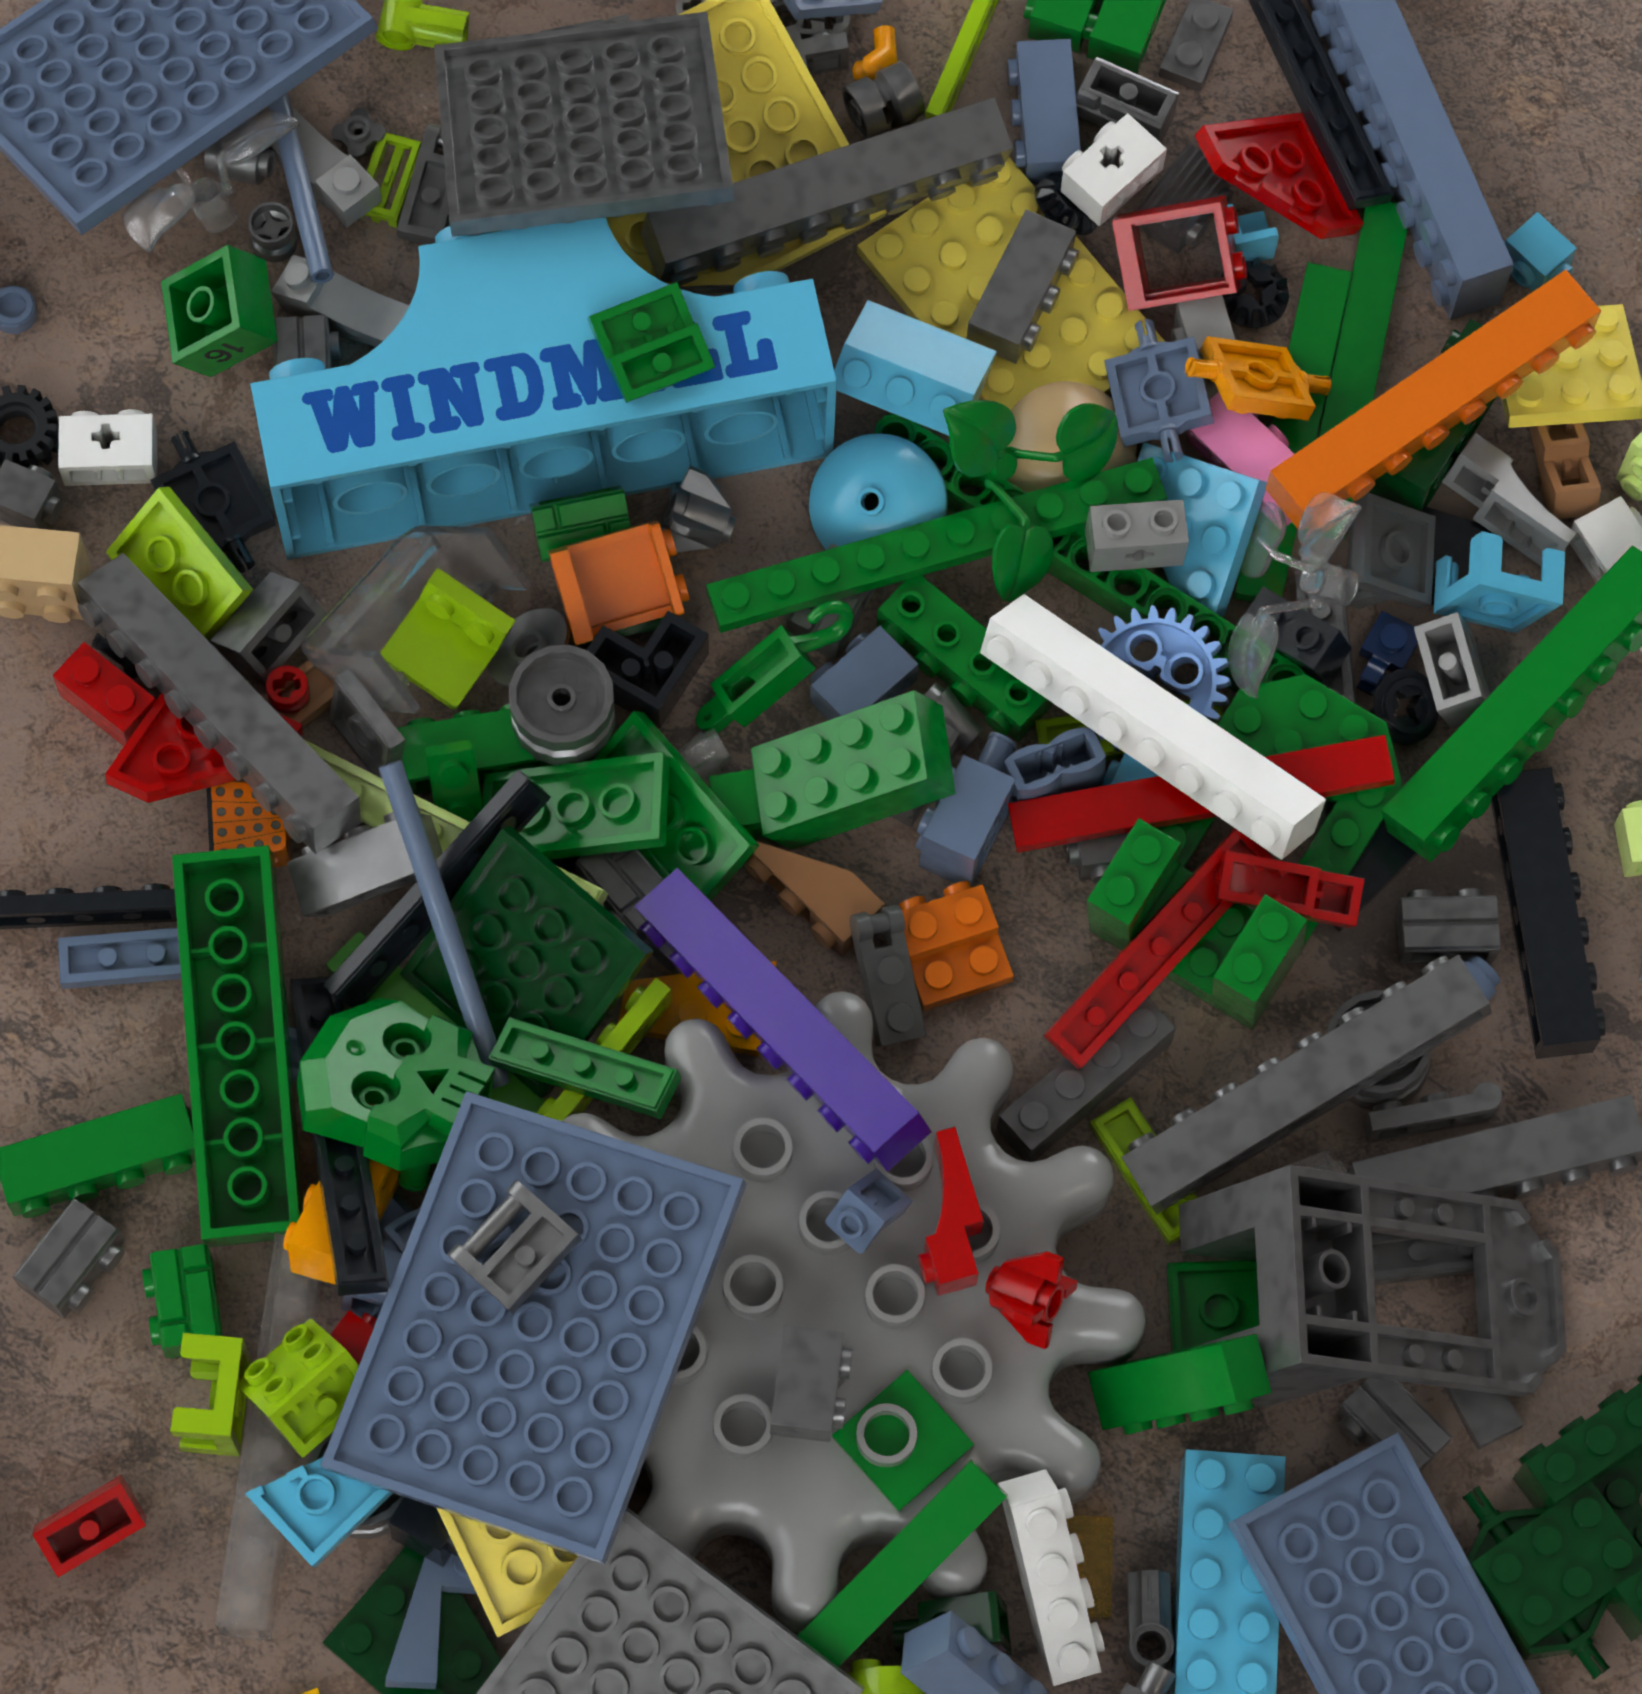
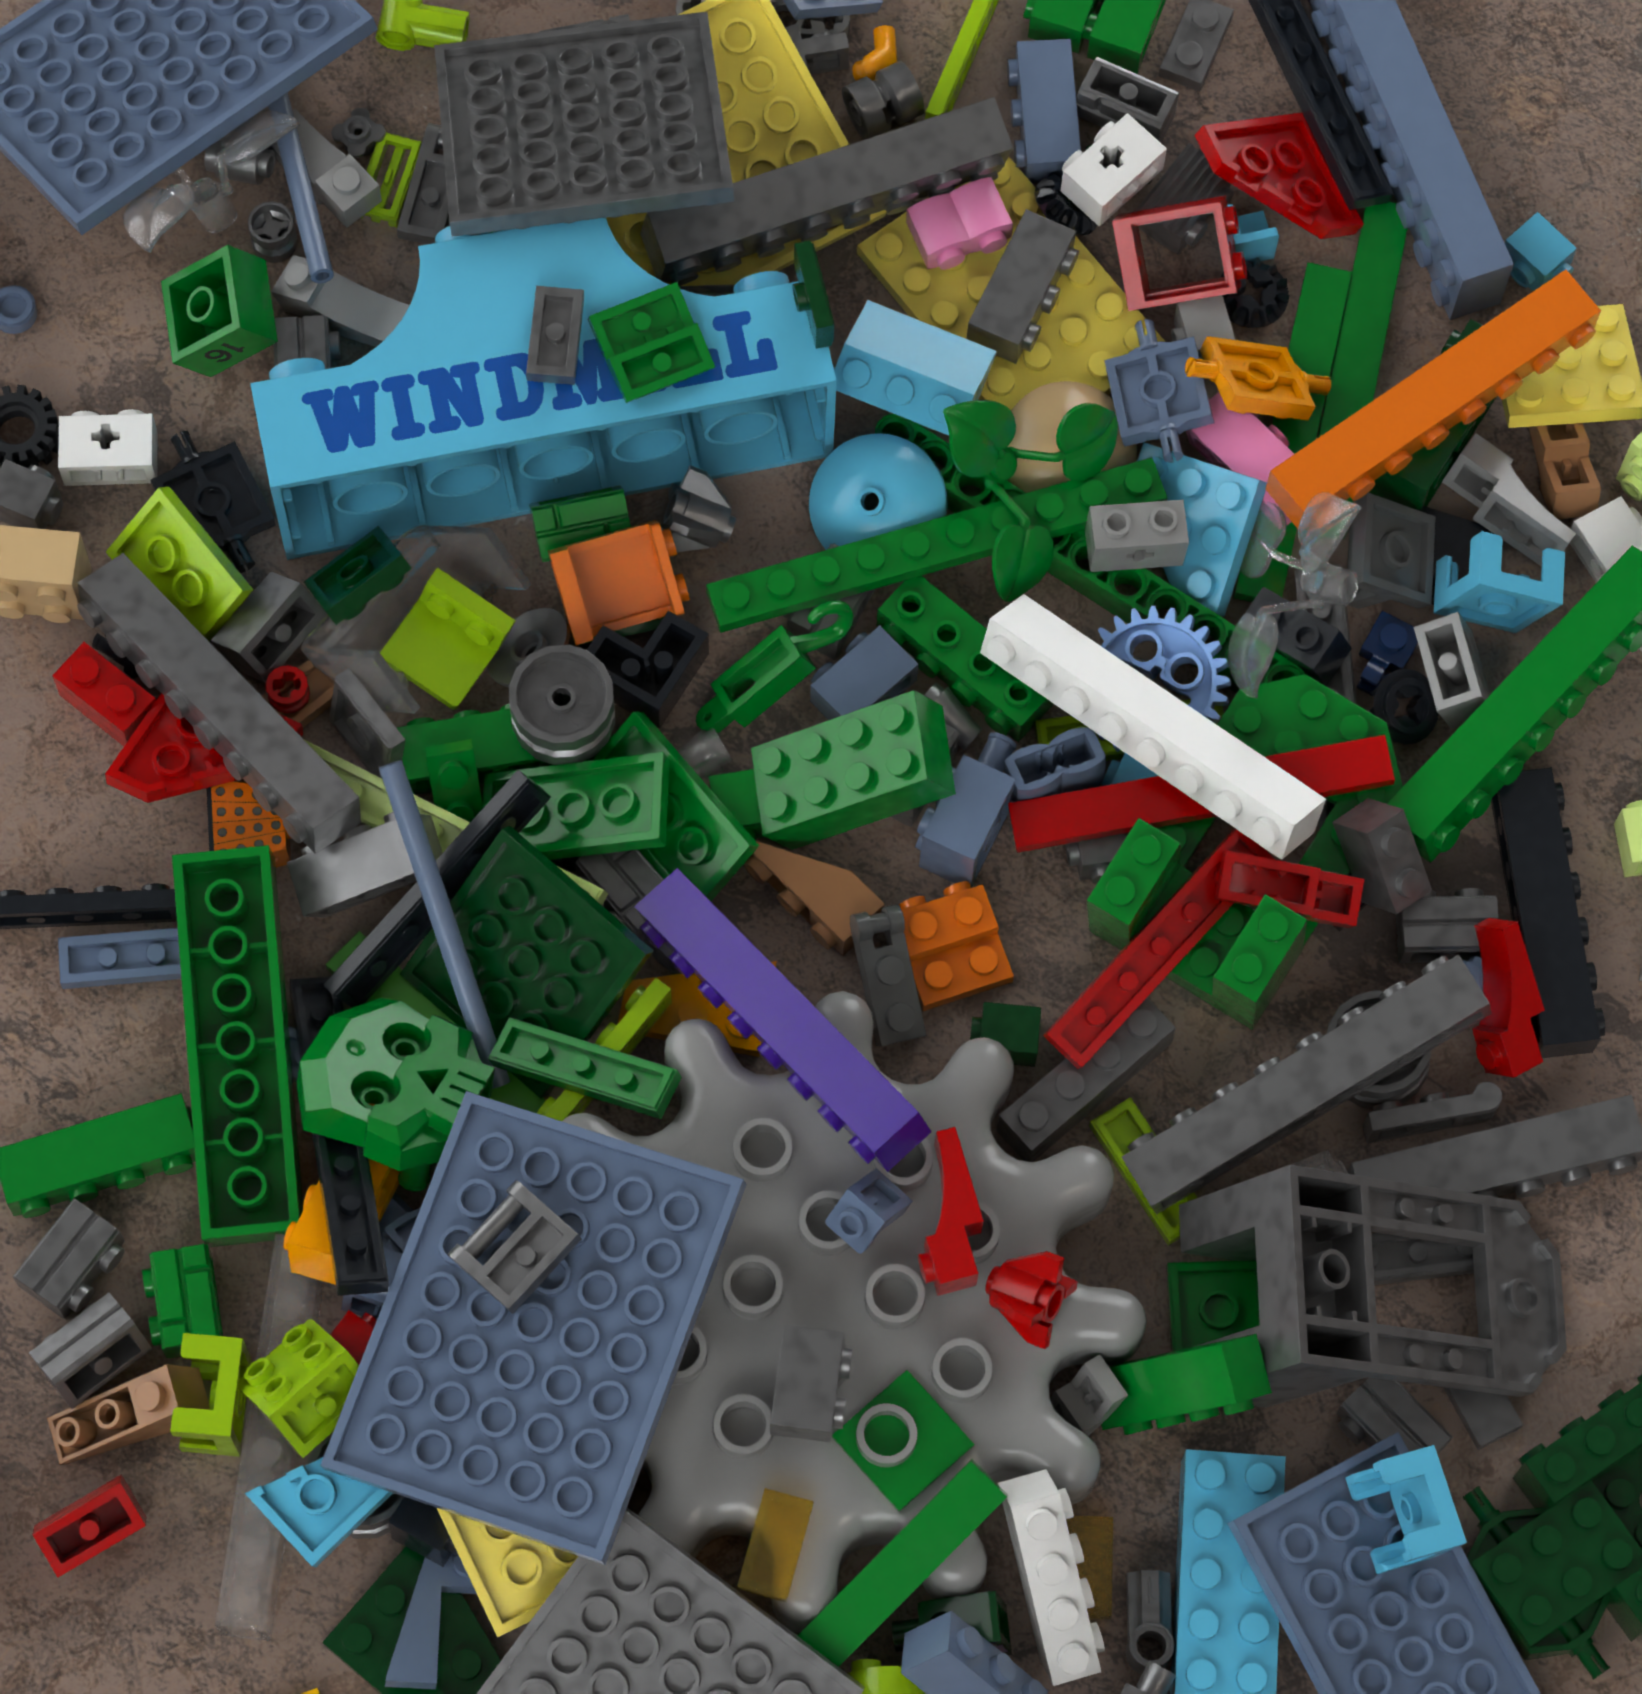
none -> flat silver brick [29,1292,152,1409]
none -> medium nougat slope [47,1364,210,1465]
none -> dark green plate [304,526,412,625]
none -> flat silver plate [526,286,584,385]
none -> clear yellow tile [737,1488,814,1602]
none -> dark green plate [792,240,834,349]
none -> bright pink brick [906,177,1013,270]
none -> dark green brick [970,1002,1041,1067]
none -> light grey slope [1050,1354,1128,1436]
none -> flat silver brick [1332,798,1432,915]
none -> medium azure panel [1345,1445,1467,1575]
none -> red slope [1472,918,1545,1078]

